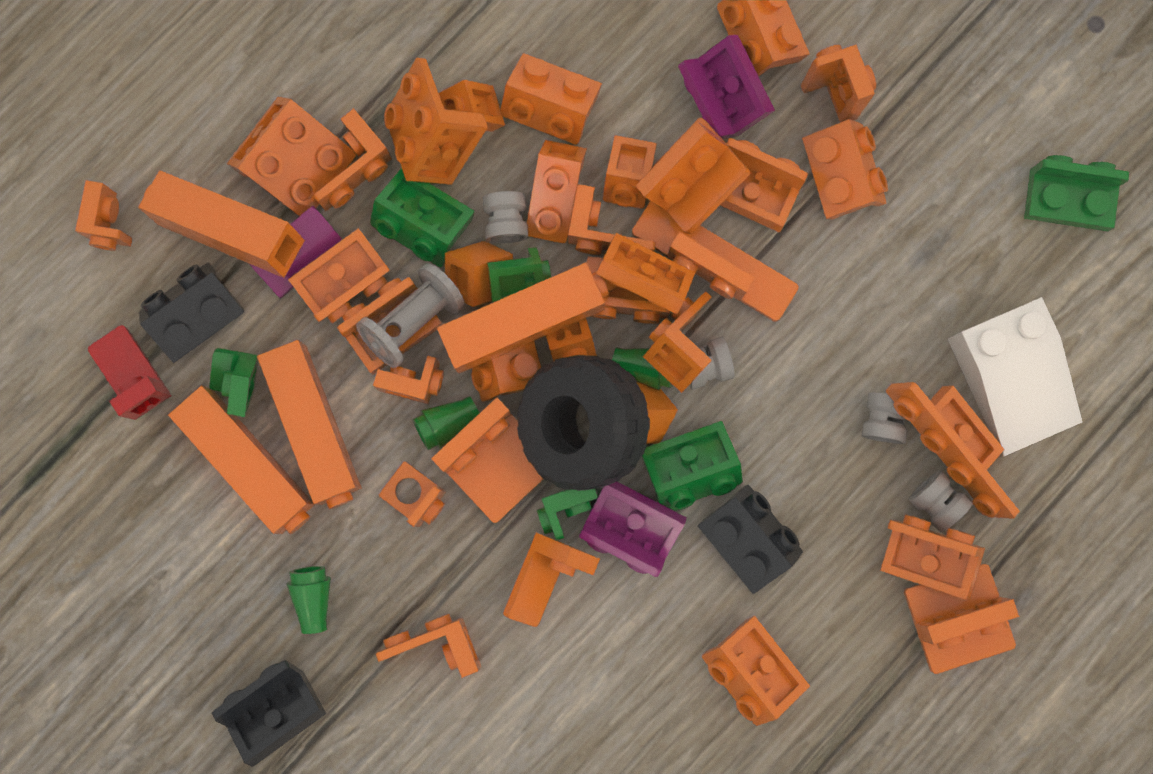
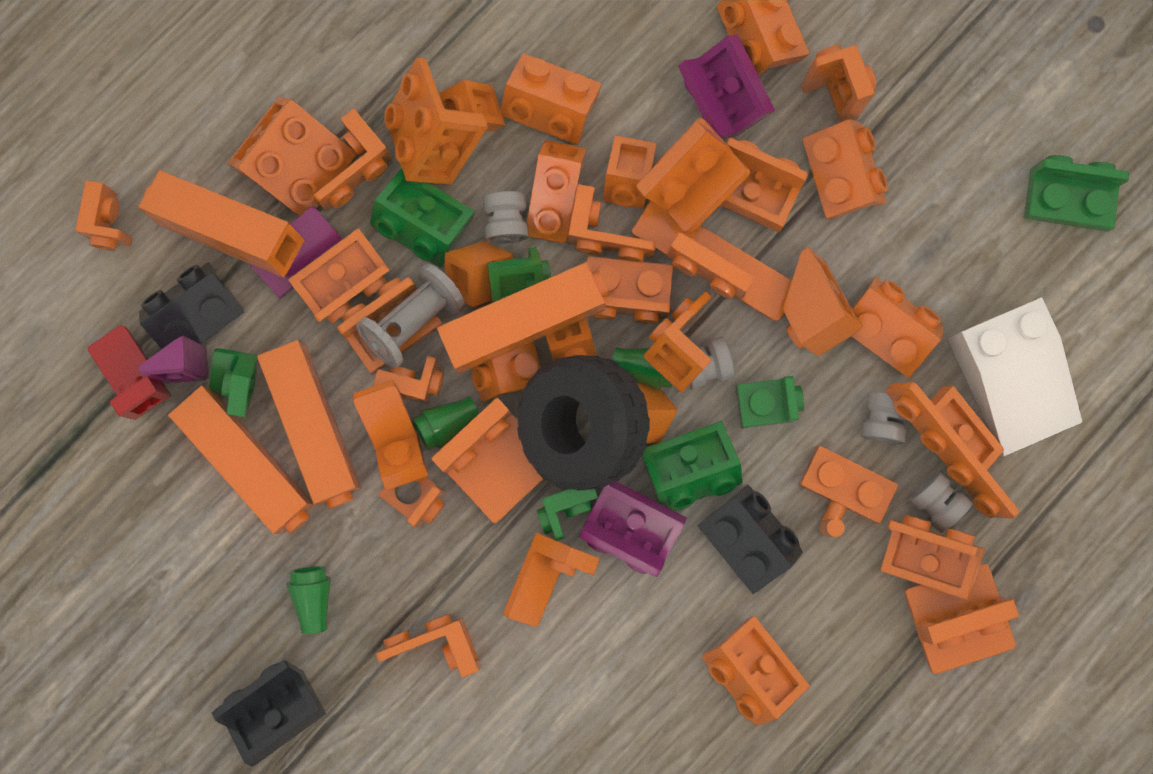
orange bracket [596,233,695,314] -> none
none -> magenta slope [139,336,209,384]
none -> orange bracket [352,380,429,490]
none -> green bracket [735,376,804,428]
none -> orange slope [783,247,863,357]
none -> orange plate [798,446,899,537]
none -> orange bracket [851,277,944,378]

